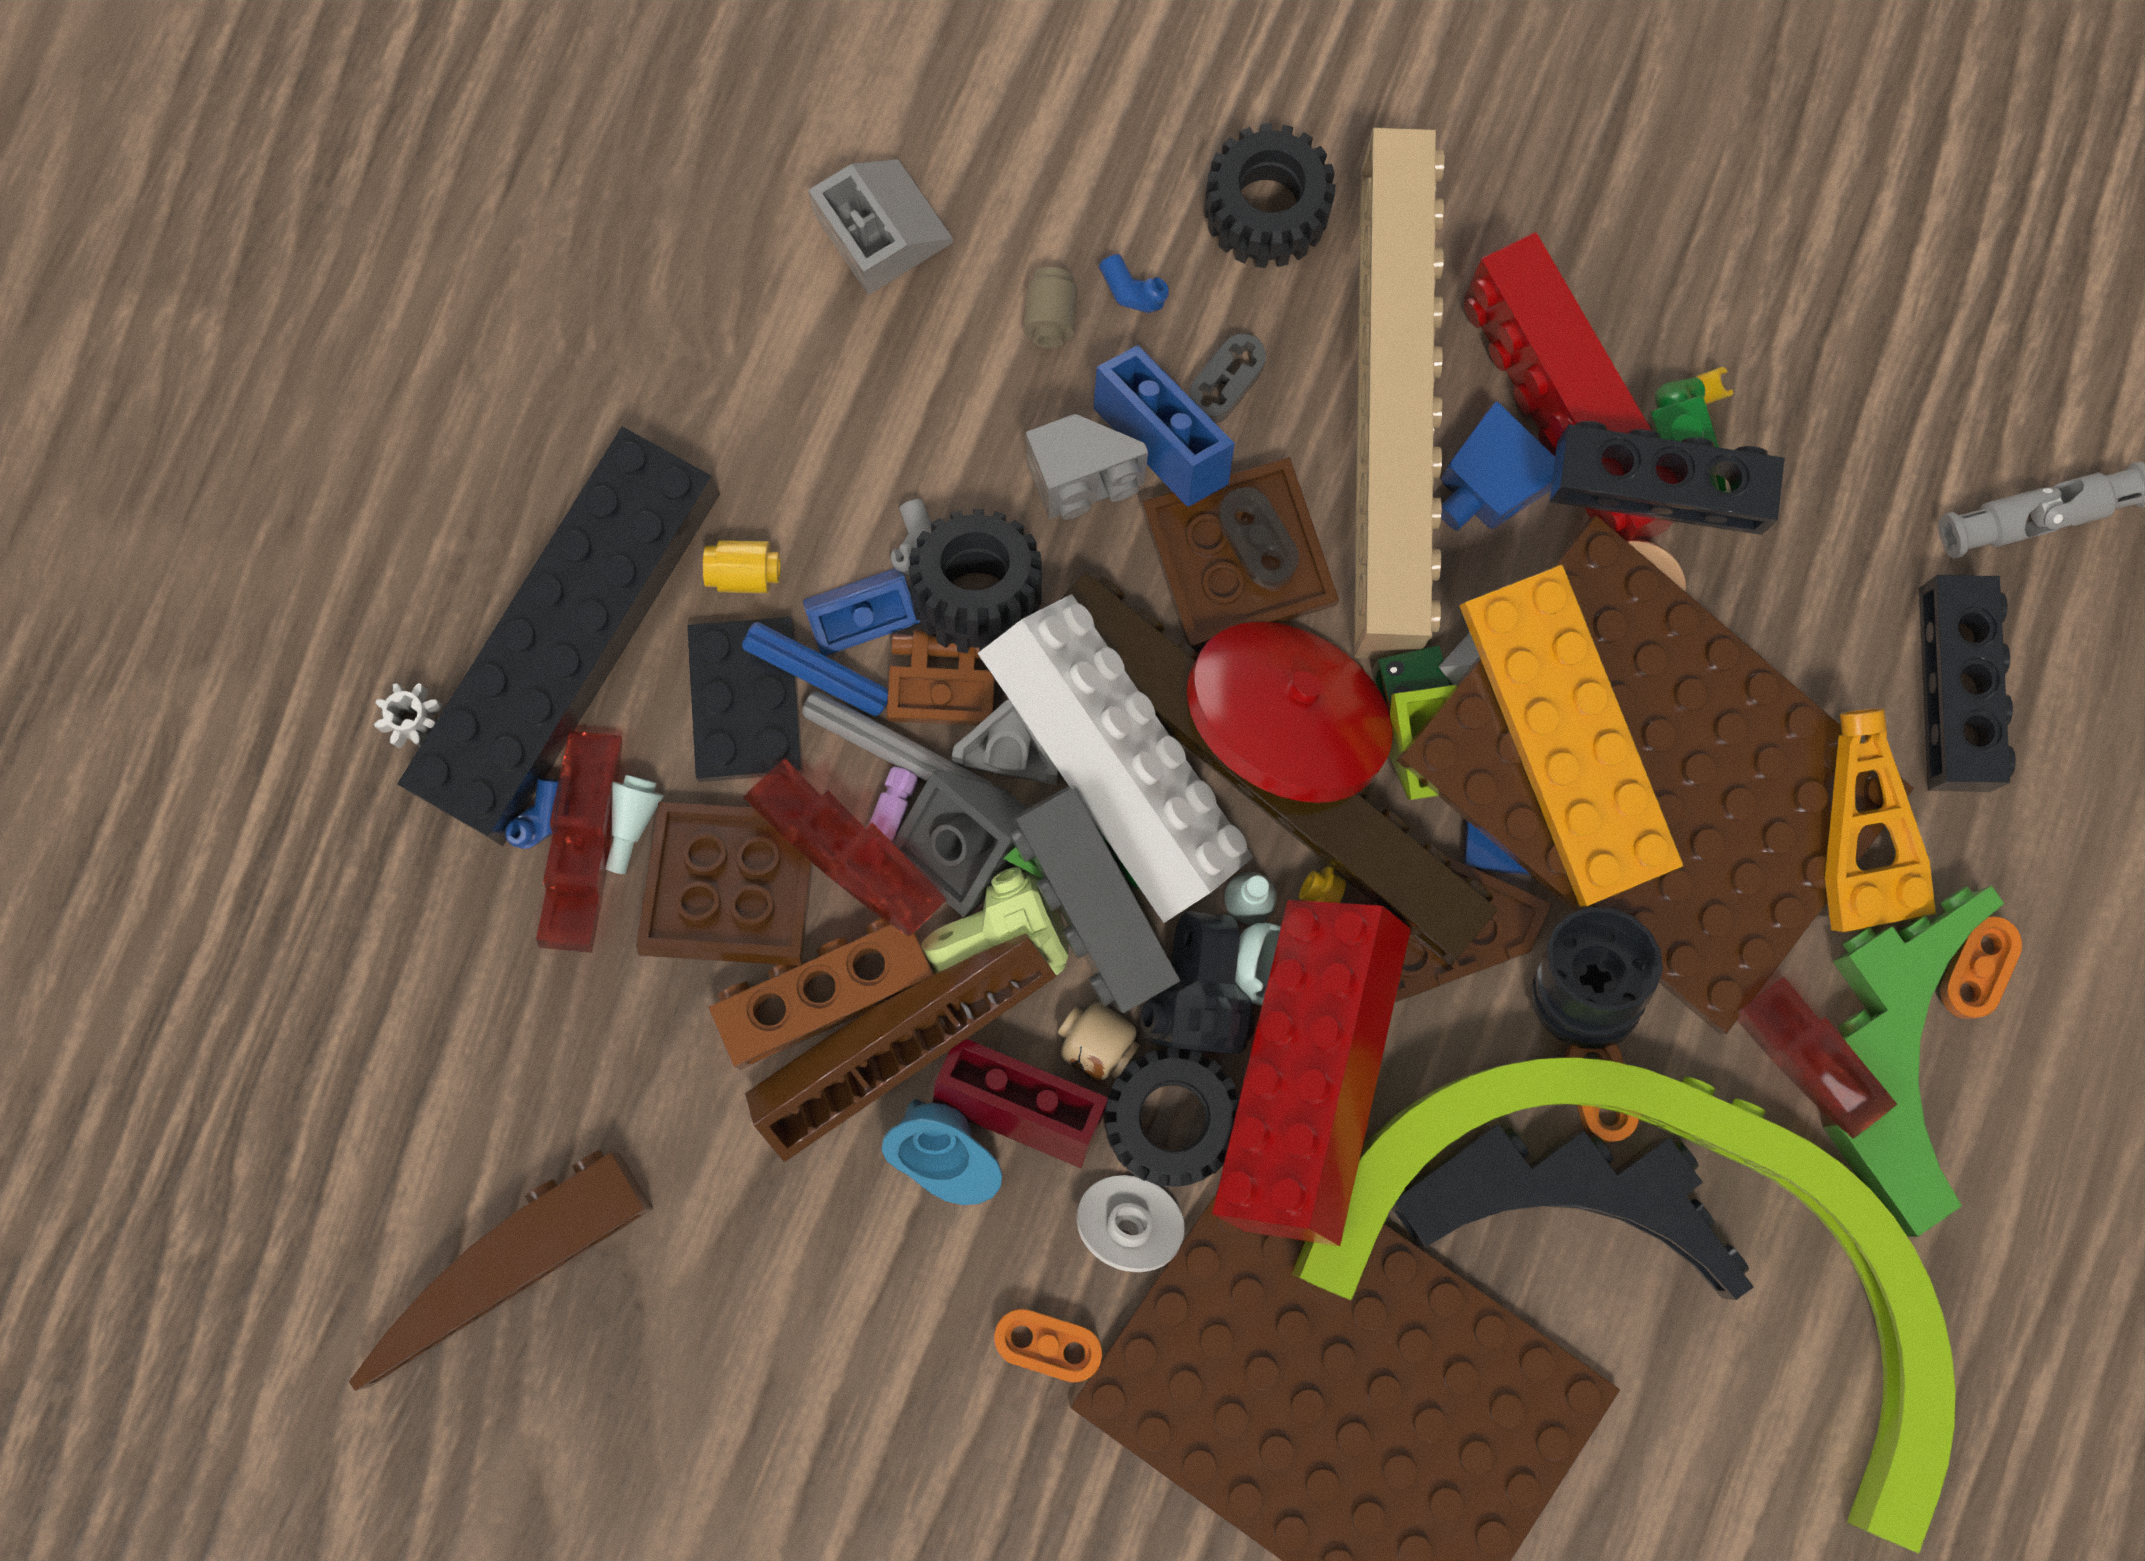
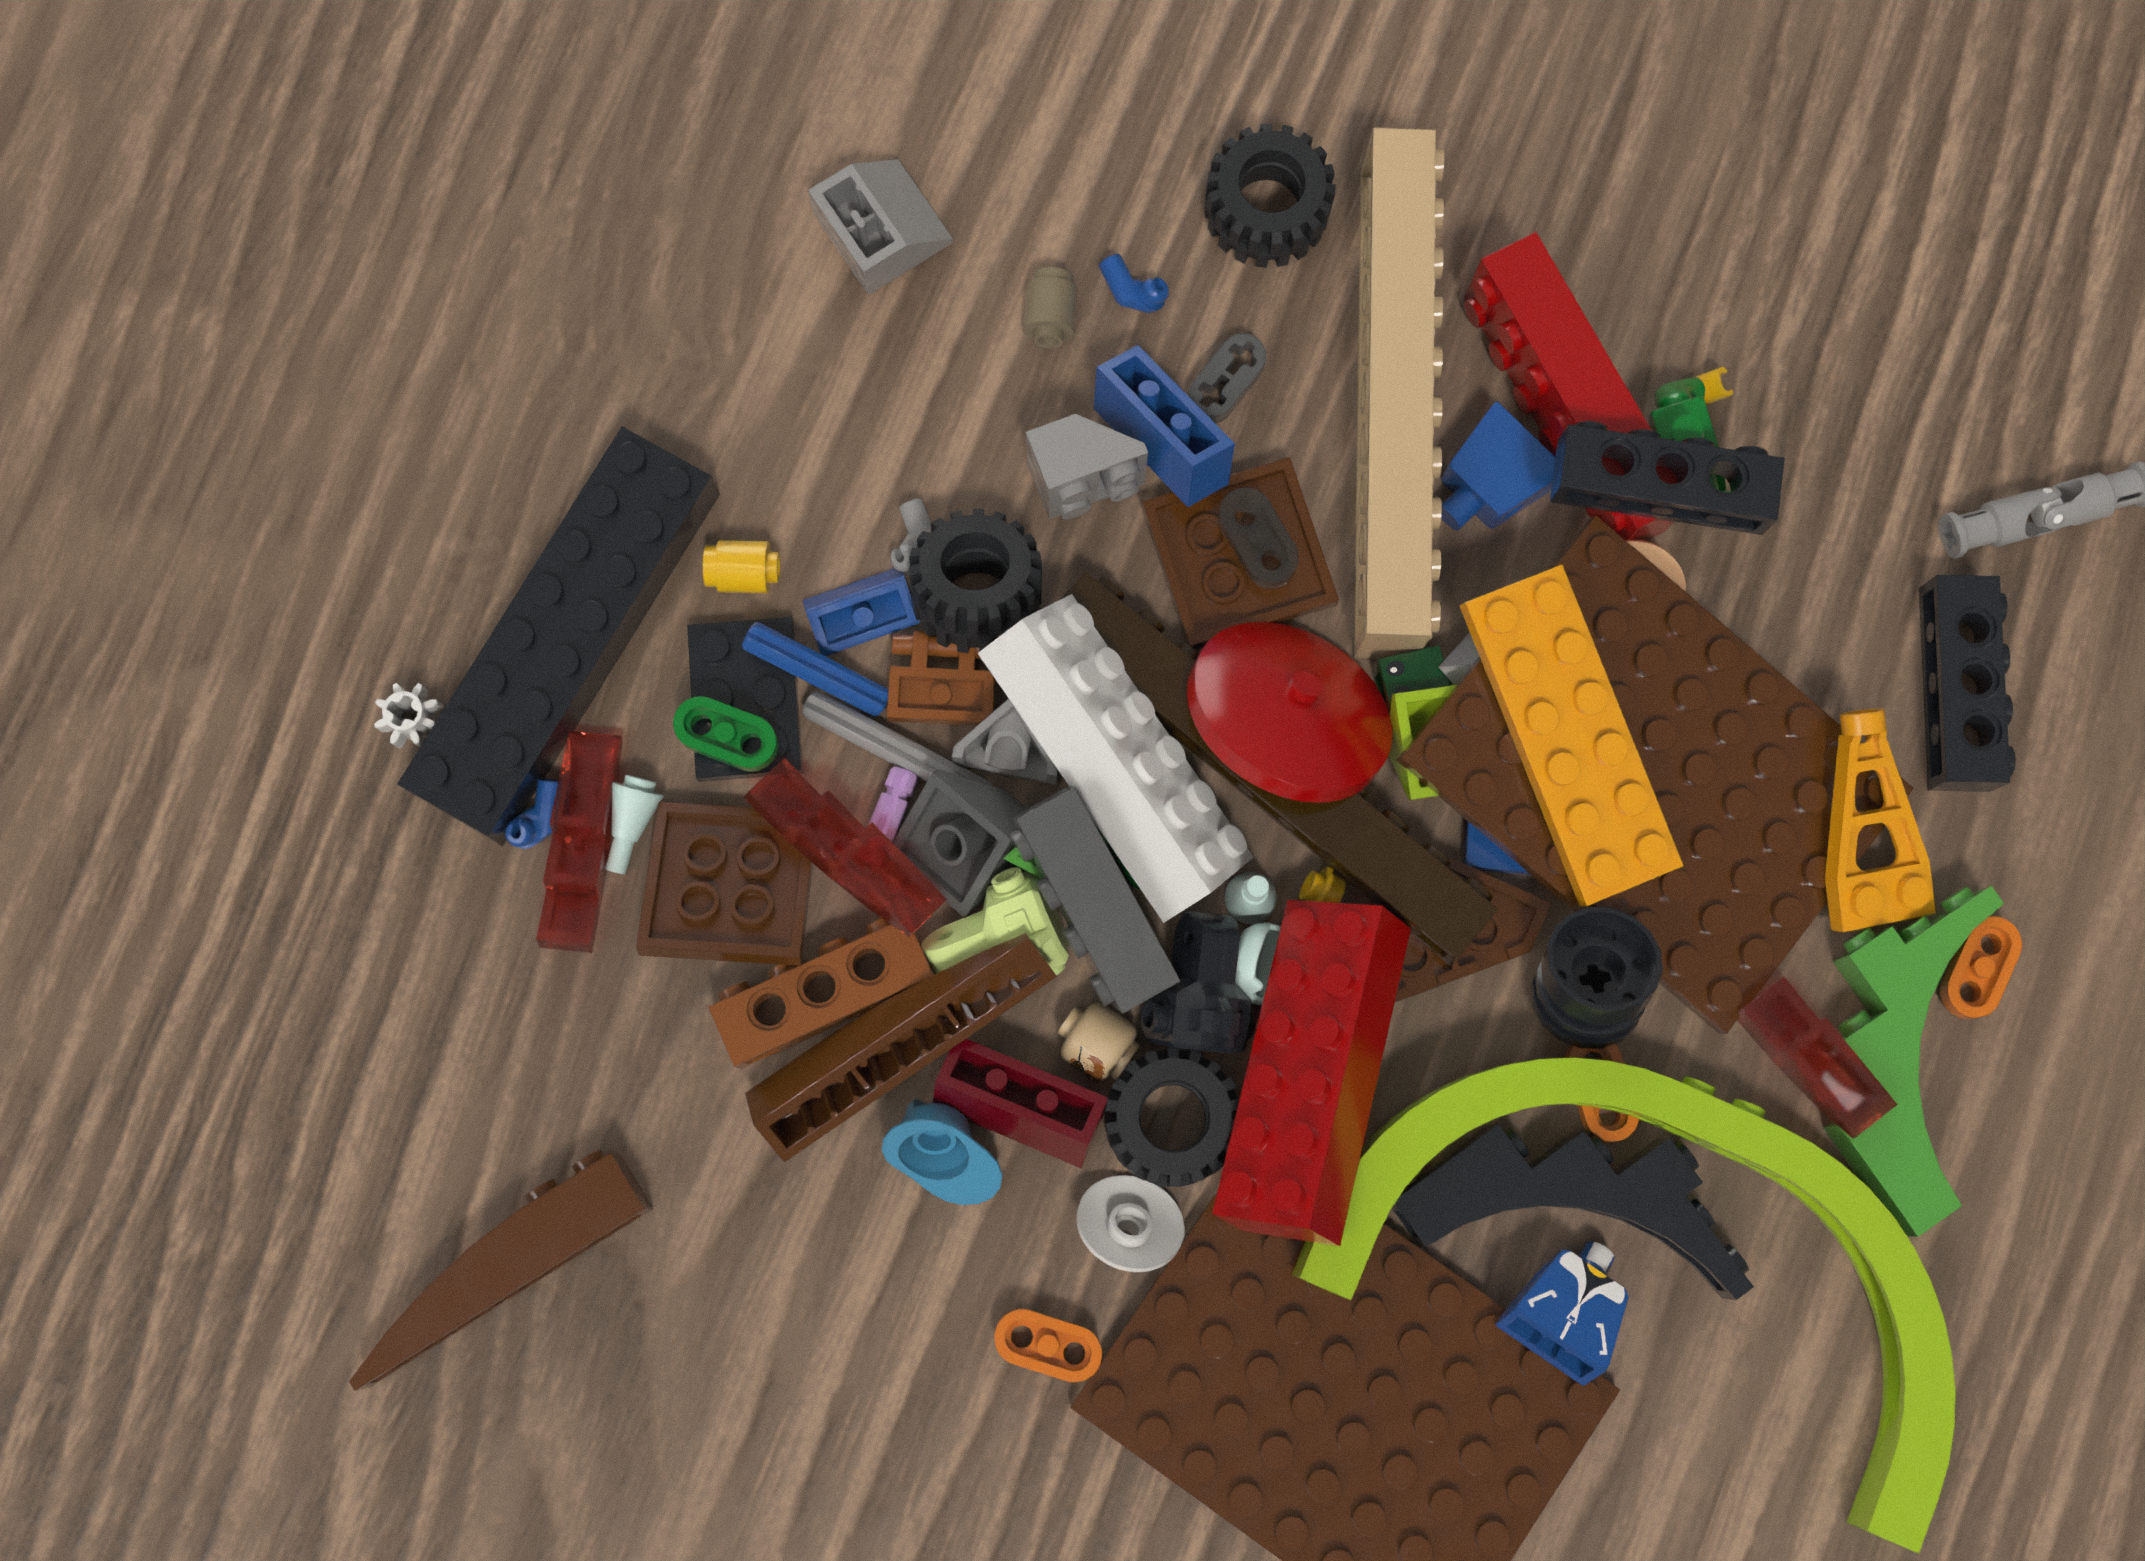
none -> green plate [673,696,779,772]
none -> blue torso [1495,1241,1629,1386]

